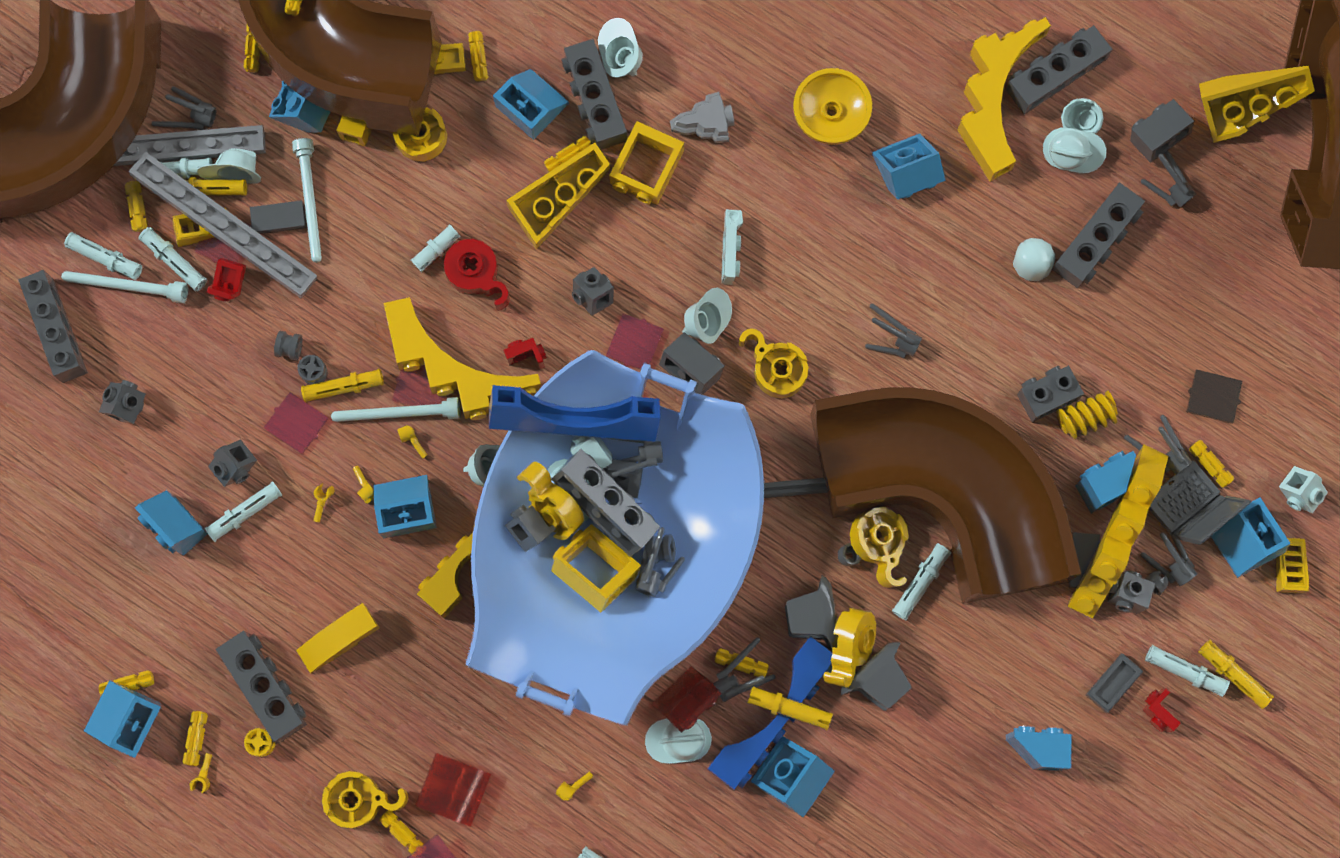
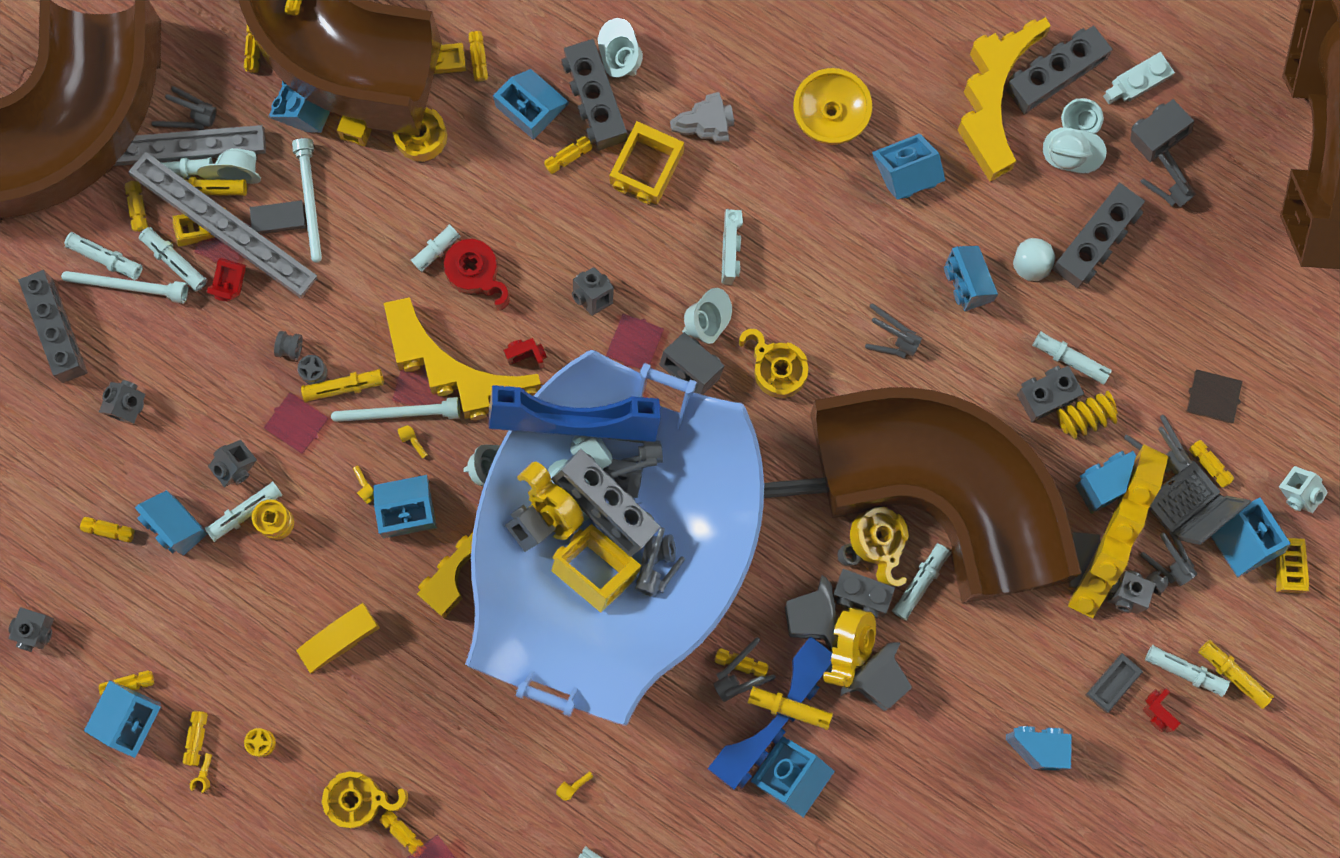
dark grey brick [216,631,307,743] -> none
yellow hand [313,483,335,523] -> none
clear red slope [415,753,491,827] -> none
yellow wedge [507,143,610,249] -> none
light aqua piece [645,717,712,764] -> none
clear red slope [652,666,722,733] -> none
yellow wedge [1199,66,1315,143] -> none
none -> dark grey brick [8,607,54,652]
none -> yellow axle [80,517,135,543]
none -> yellow wheel [252,499,294,540]
none -> dark grey brick [833,569,895,618]
none -> dark azure slope [944,246,998,312]
none -> light aqua pin [1032,331,1112,385]
none -> light aqua hinge [1103,52,1175,104]

